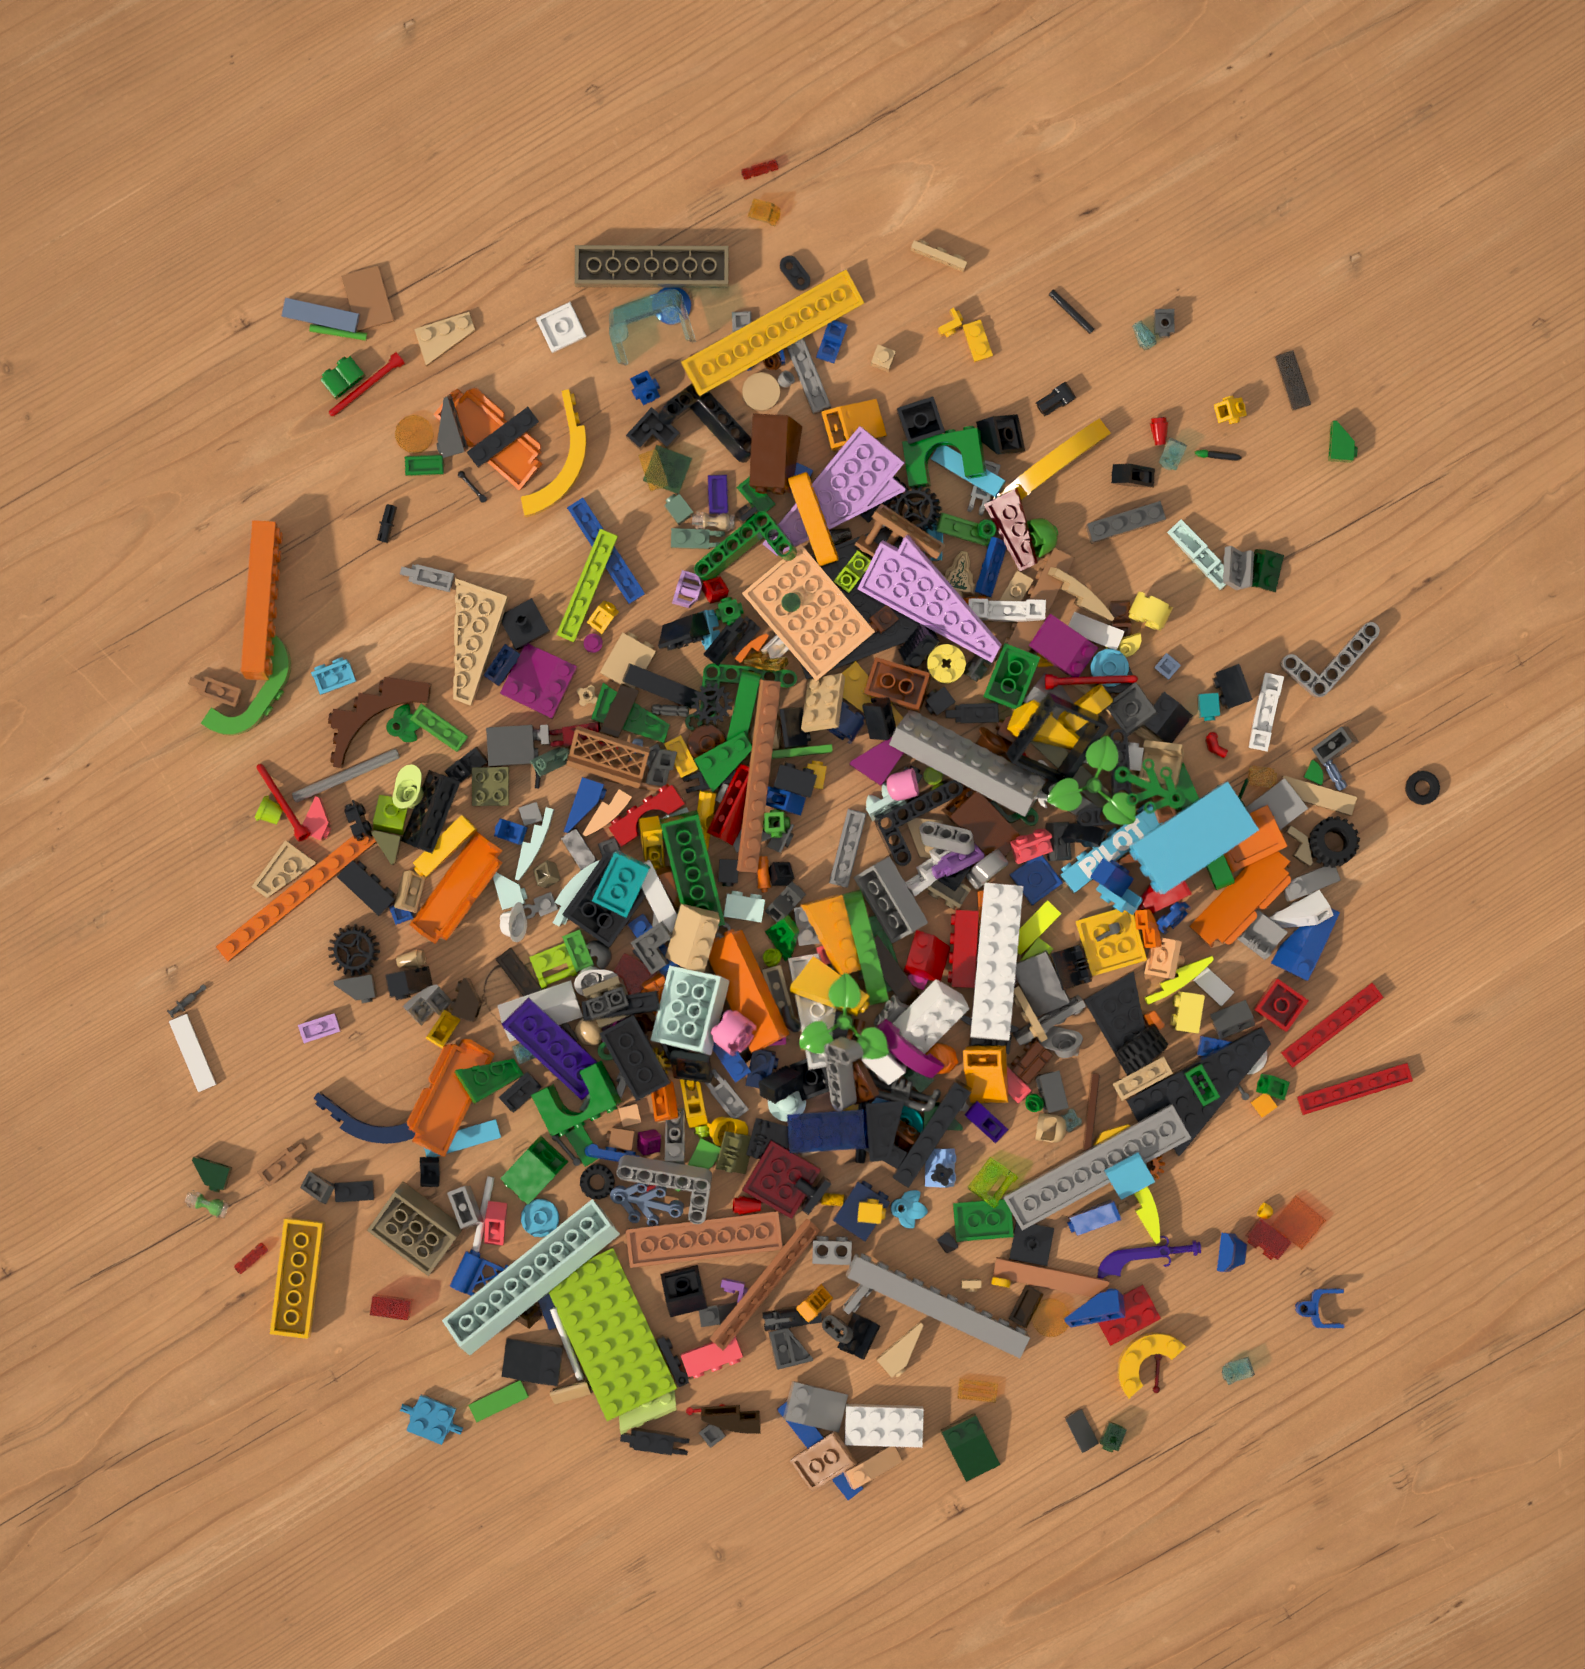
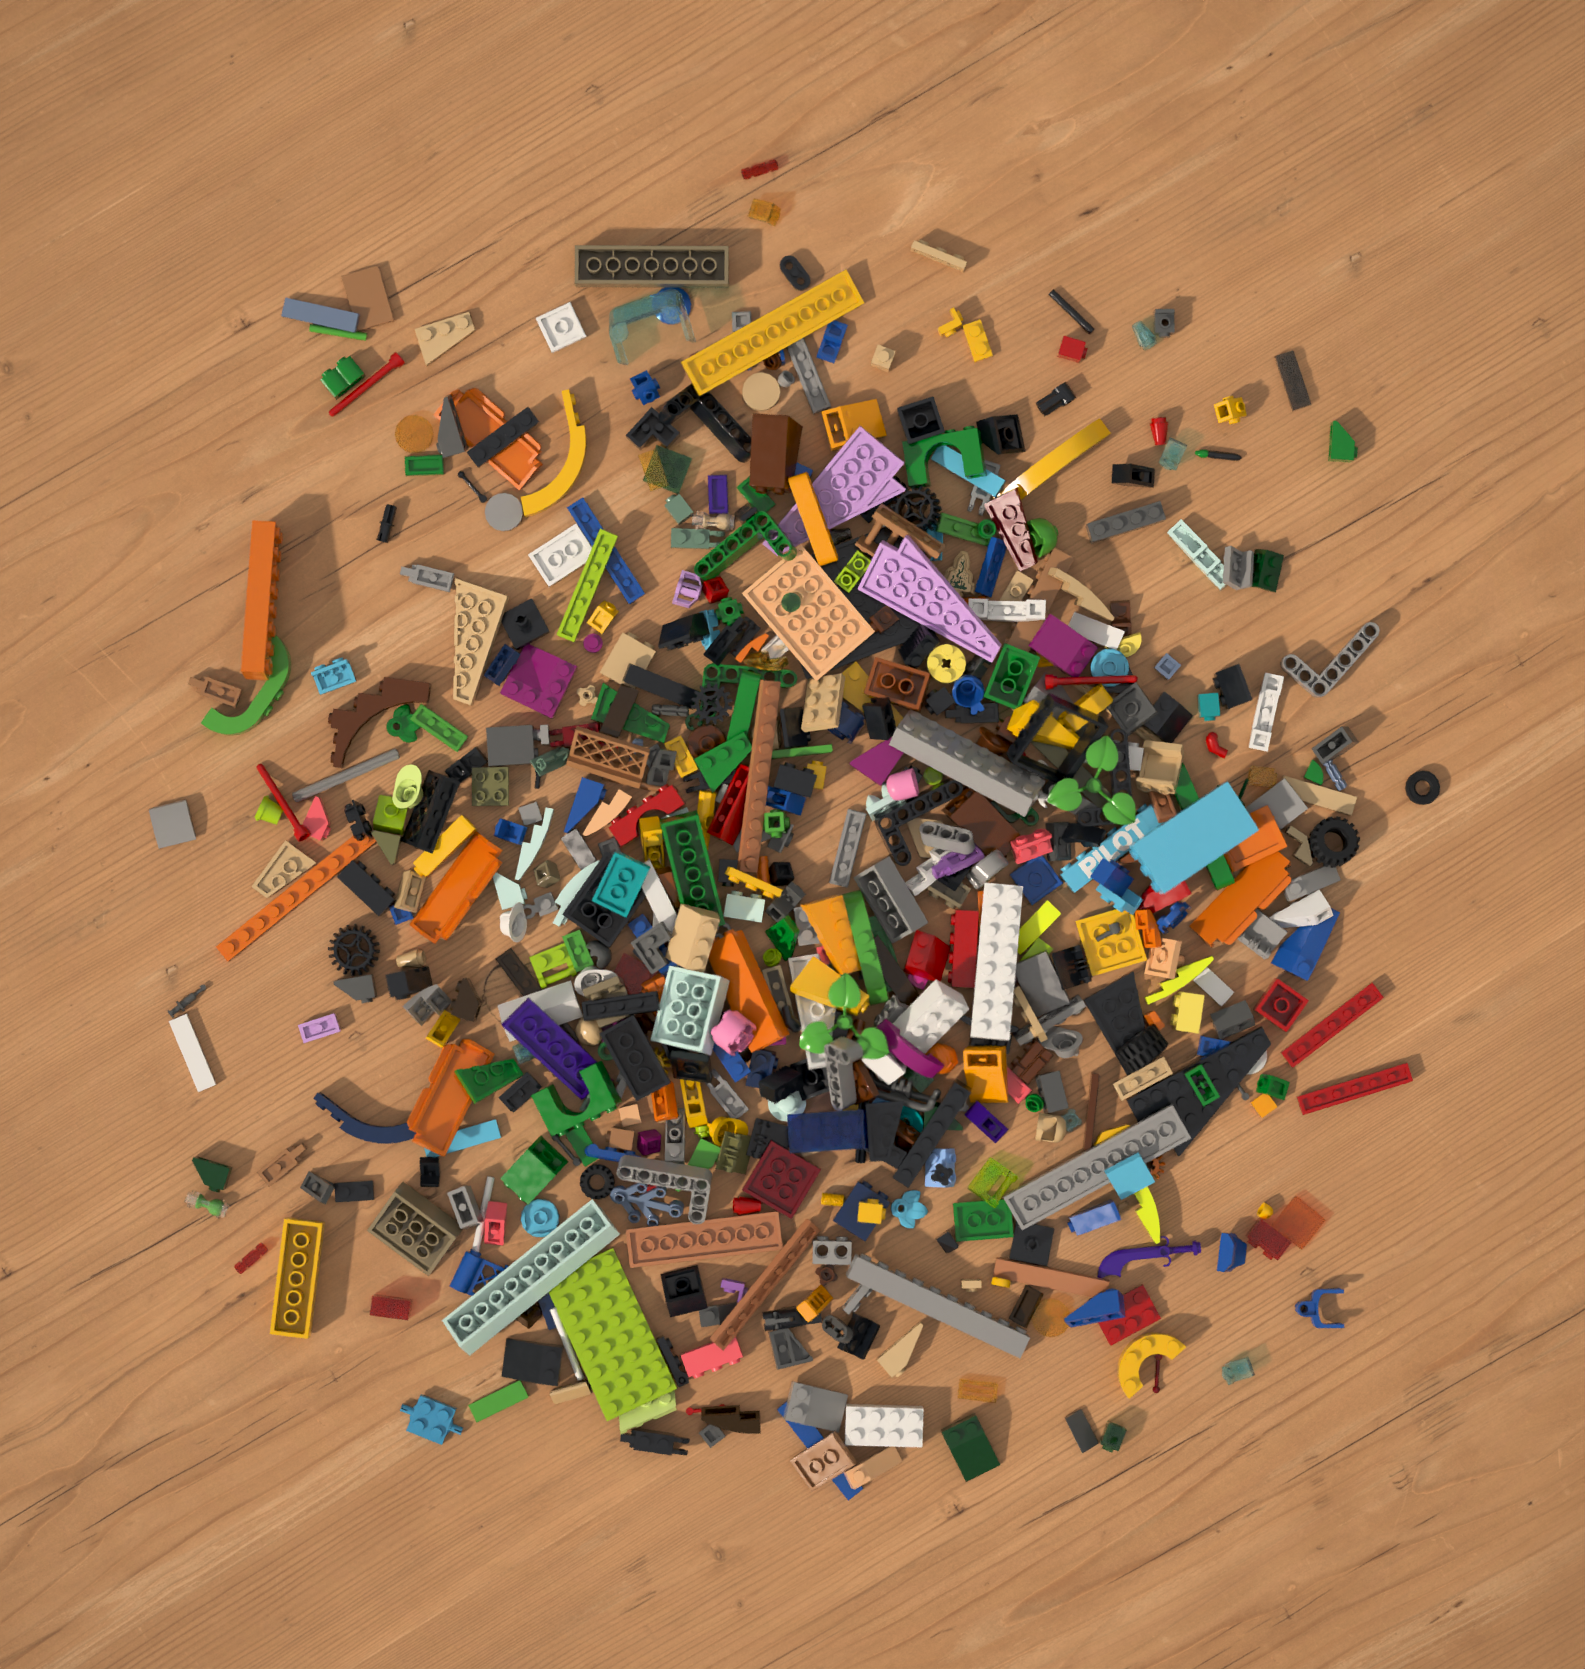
dark grey slope [586,987,629,1020] -> none
black tile [794,1176,831,1215] -> none
green plant [1114,759,1185,814] -> none
light yellow brick [1128,591,1173,631] -> none
none -> light grey slope [149,800,196,849]
none -> light grey tile [485,493,523,531]
none -> white plate [528,524,592,587]
none -> yellow plate [724,867,783,899]
none -> reddish brown plate [816,1264,838,1285]
none -> blue hat [952,675,985,715]
none -> red brick [1057,336,1088,363]

